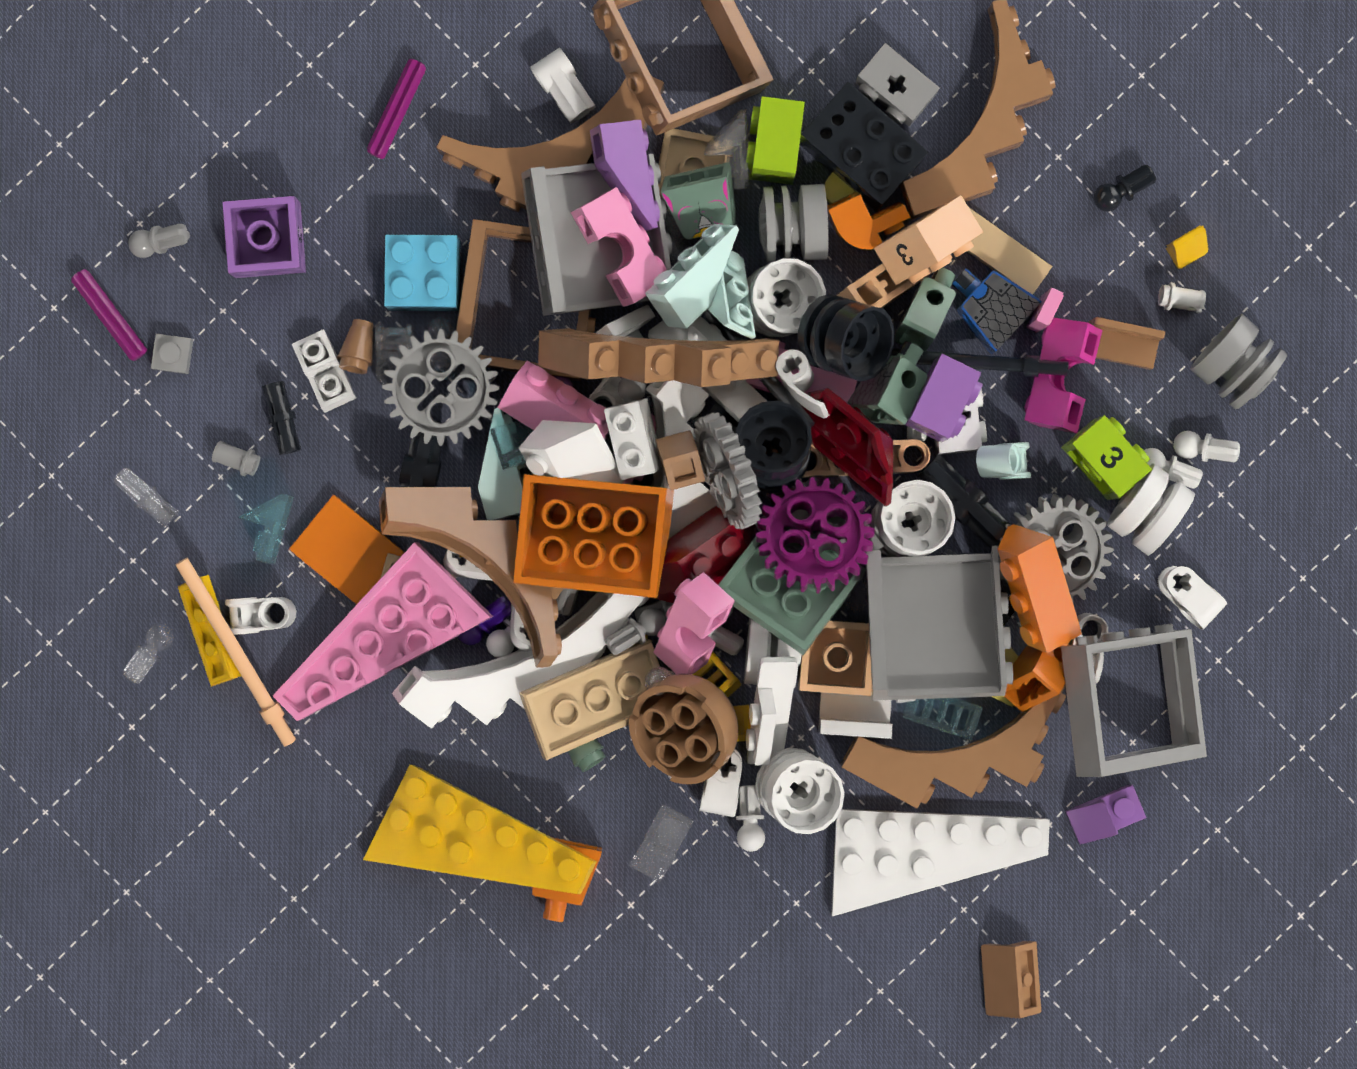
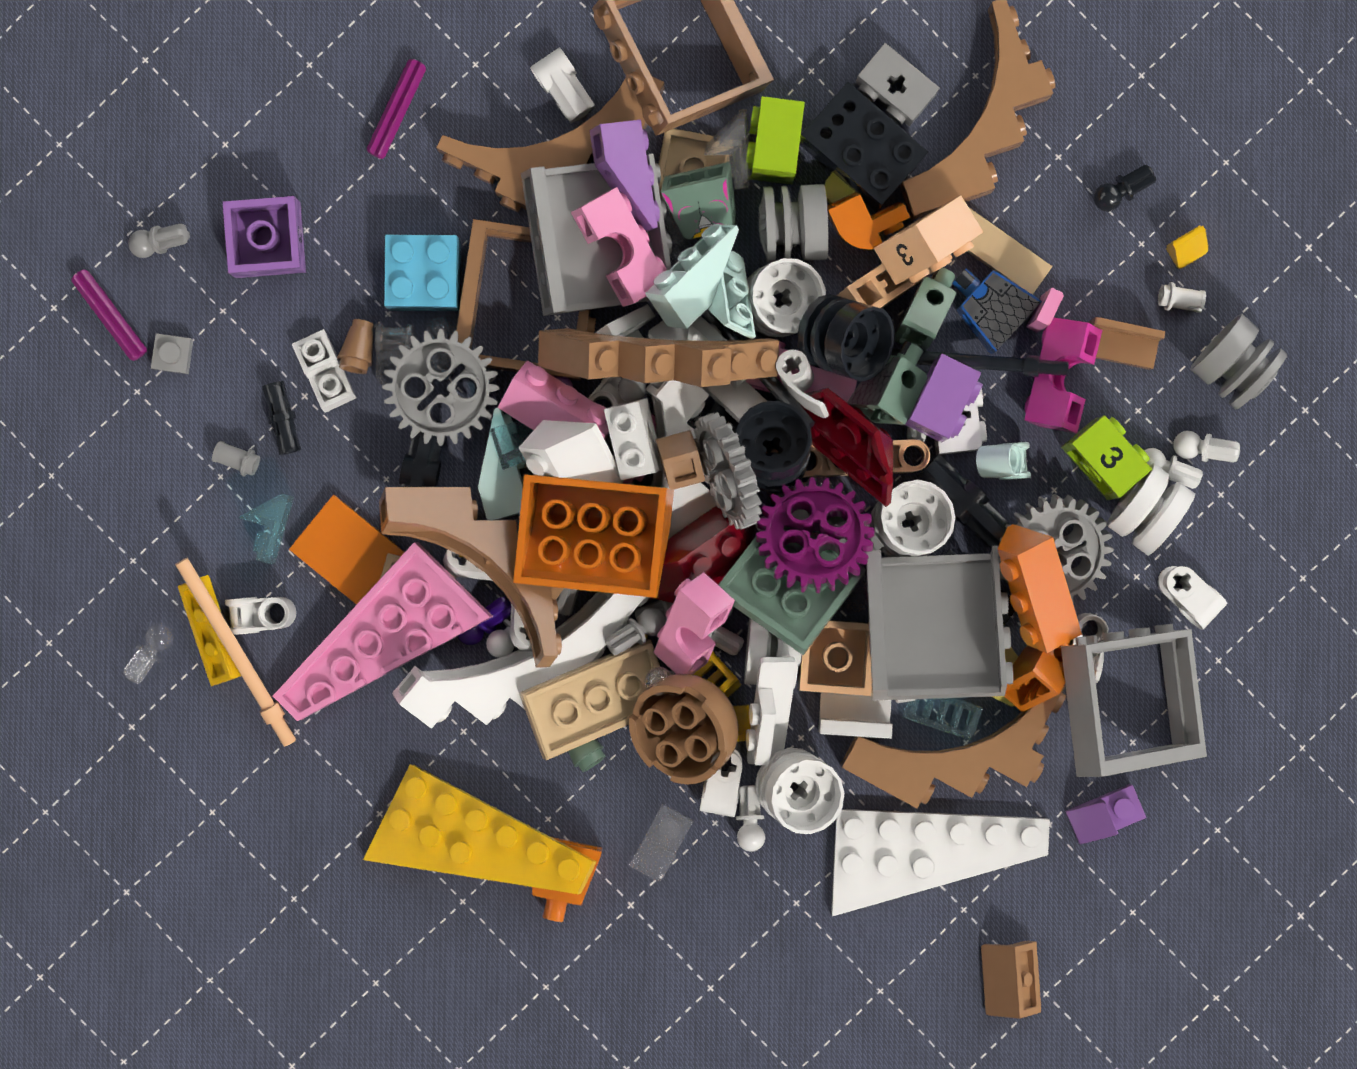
clear axle [113,468,180,528] -> none

